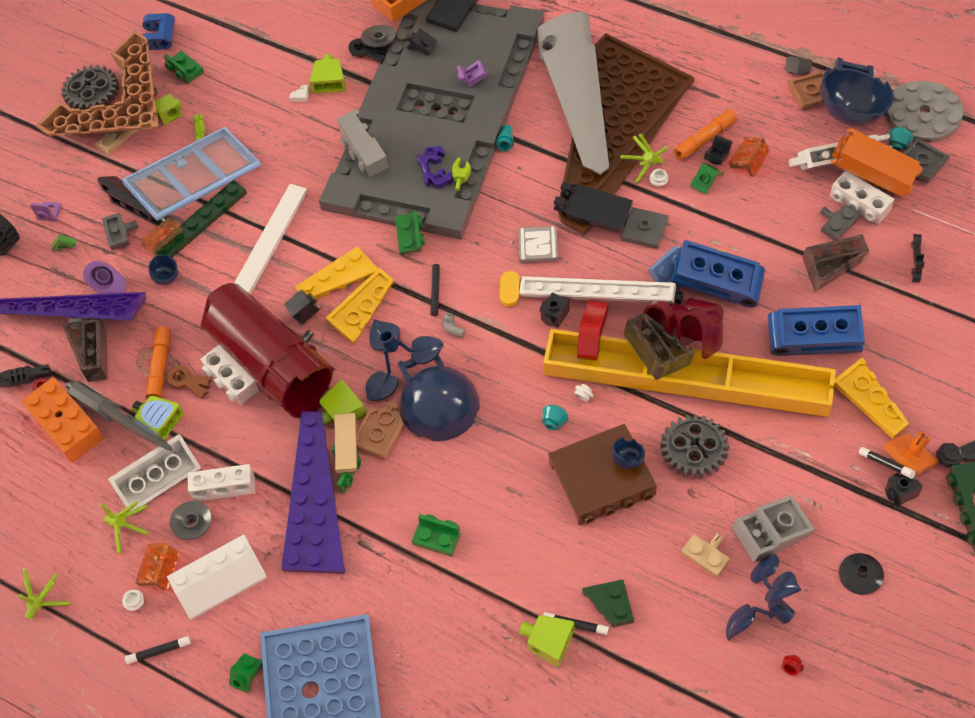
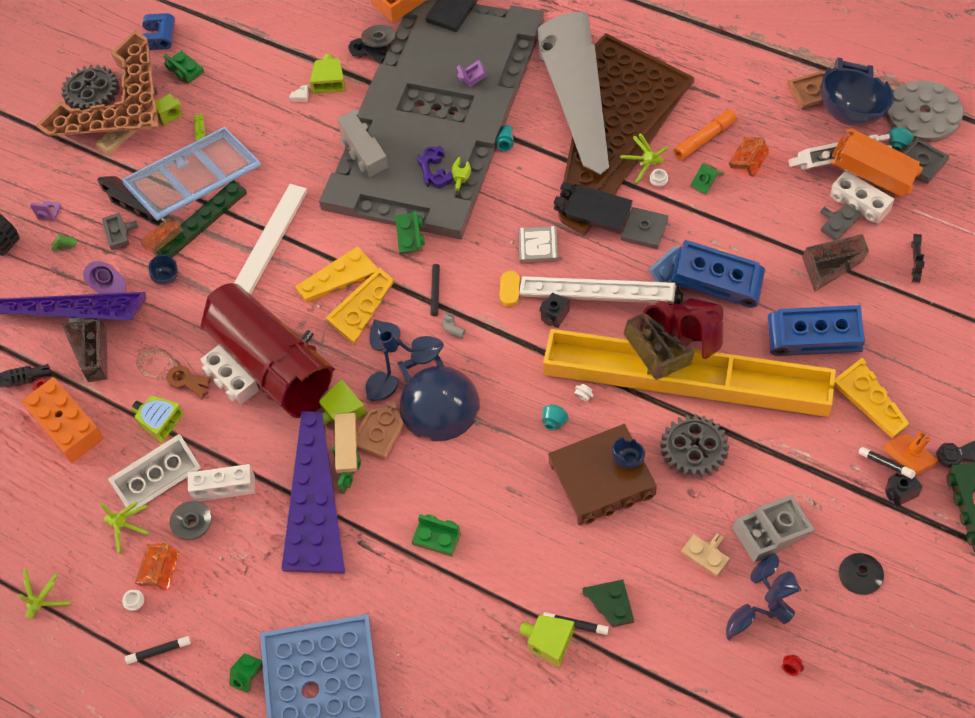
dark grey piece [66,381,173,451] -> none
orange piece [145,326,171,399] -> none
white slope [167,535,267,620] -> none
brick [284,289,320,324] -> none
black bracket [406,28,437,55] -> none
red beam [577,300,609,361] -> none
black bracket [704,135,733,165] -> none
dark grey slope [785,57,812,74] -> none

